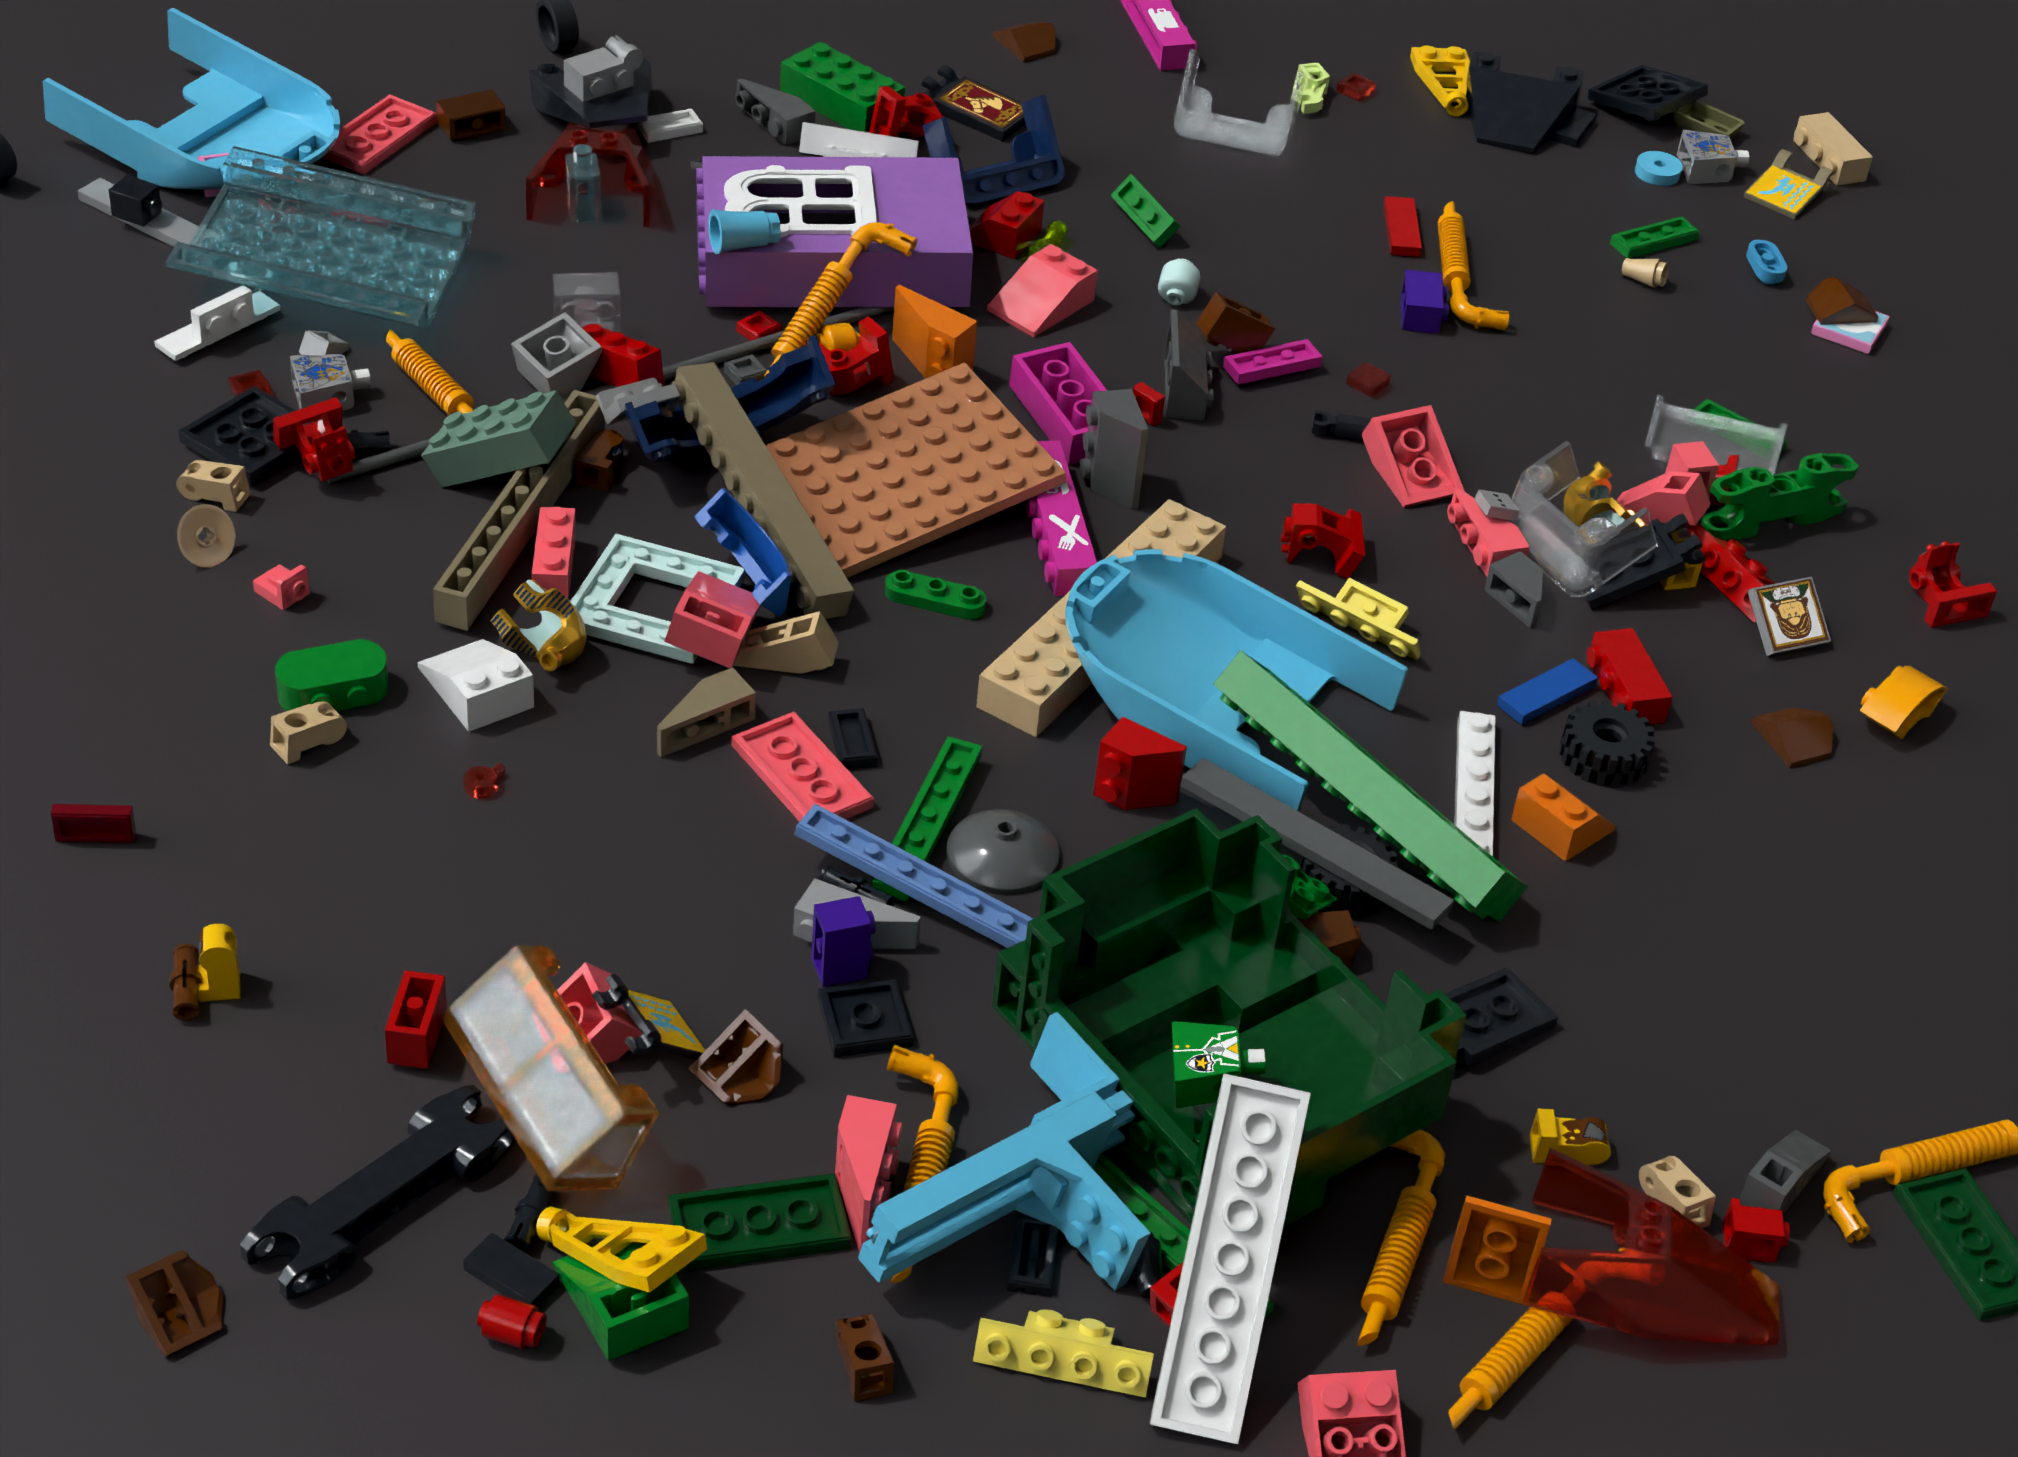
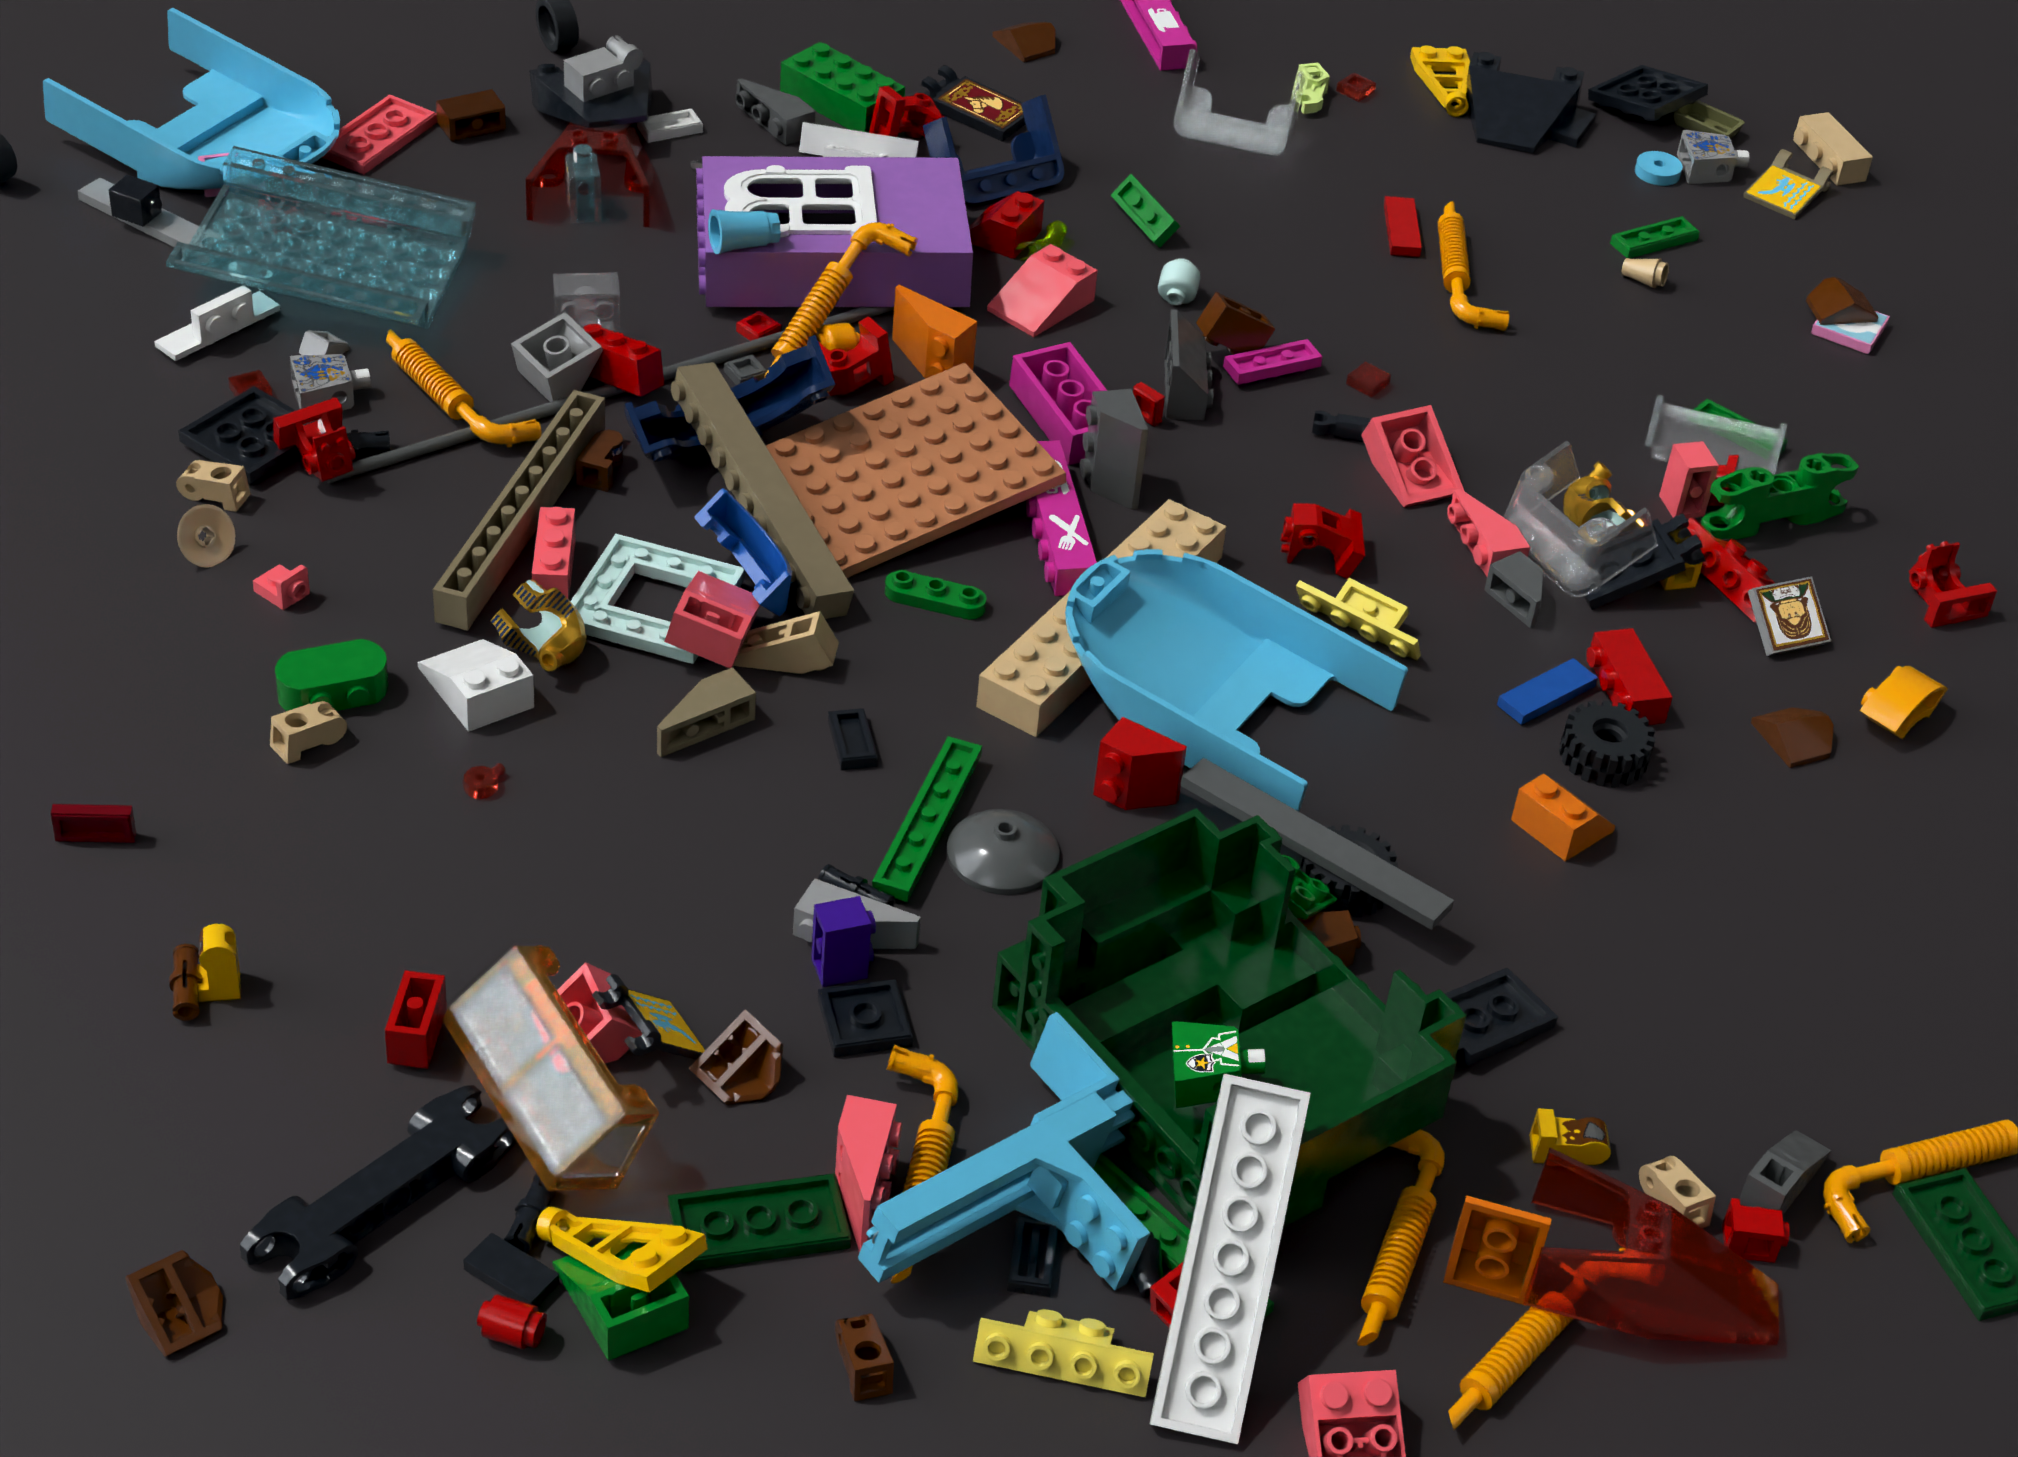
sand green brick [421,390,576,488] -> none
light grey bracket [596,378,680,425] -> none
coral tile [731,711,874,822] -> none
medium blue tile [794,804,1033,948] -> none
brick [1213,650,1528,922] -> none
dark purple brick [1401,270,1449,334] -> none
white plate [1454,711,1495,856] -> none
light grey tile [1474,489,1520,521] -> none
coral slope [1610,471,1711,526] -> none
dark azure plate [1746,240,1788,285] -> none

